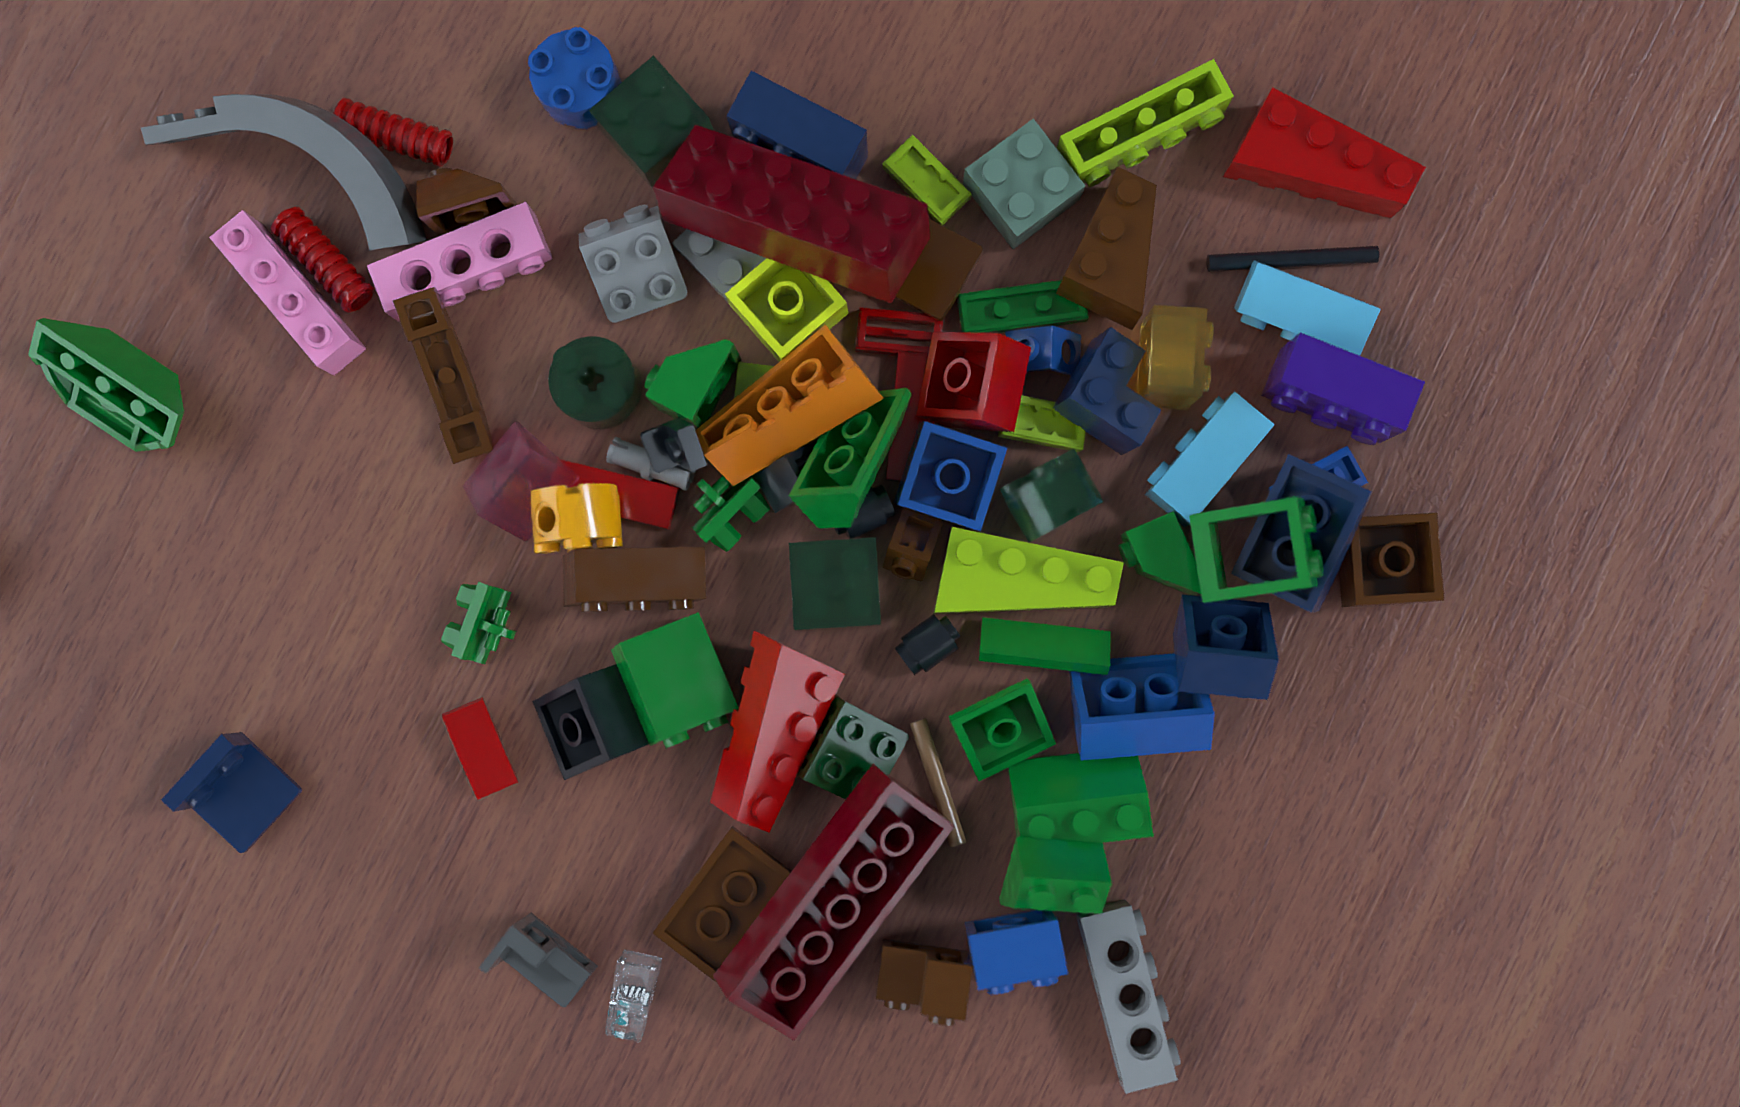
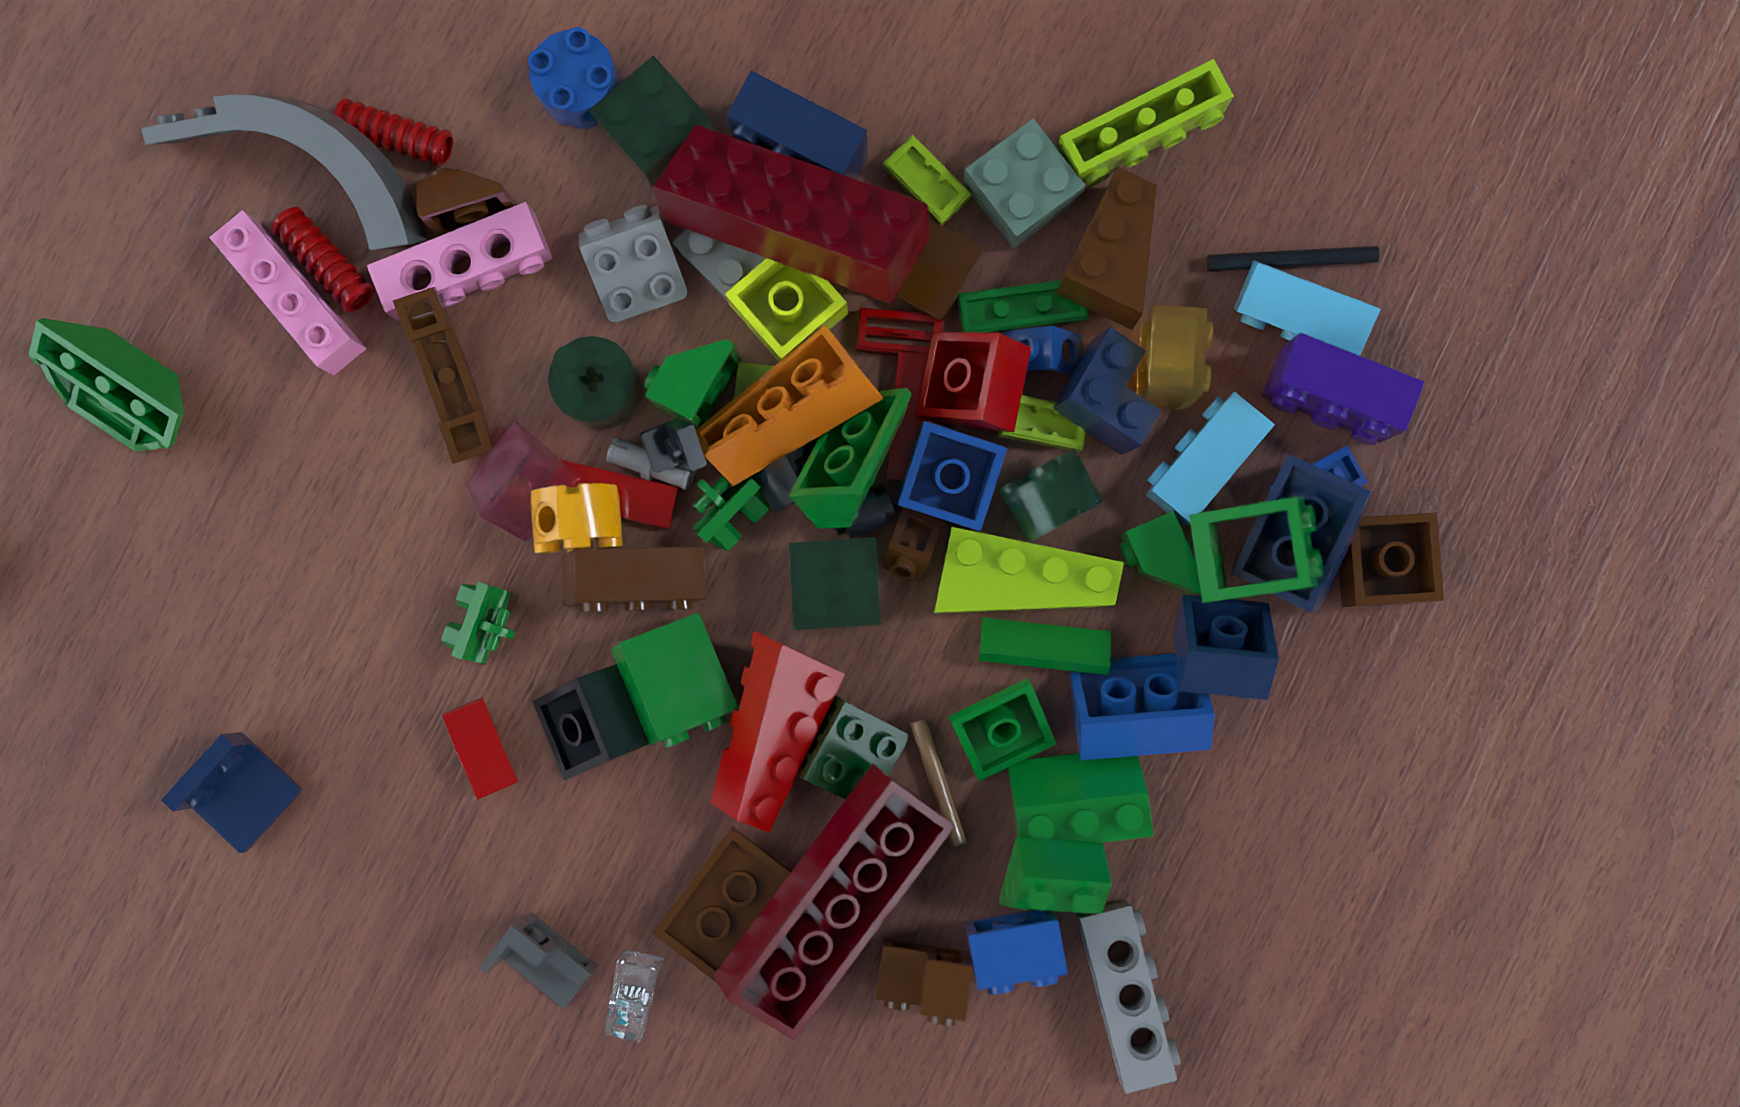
black brick [895,614,961,676] -> none
red wedge [1223,87,1426,218] -> none

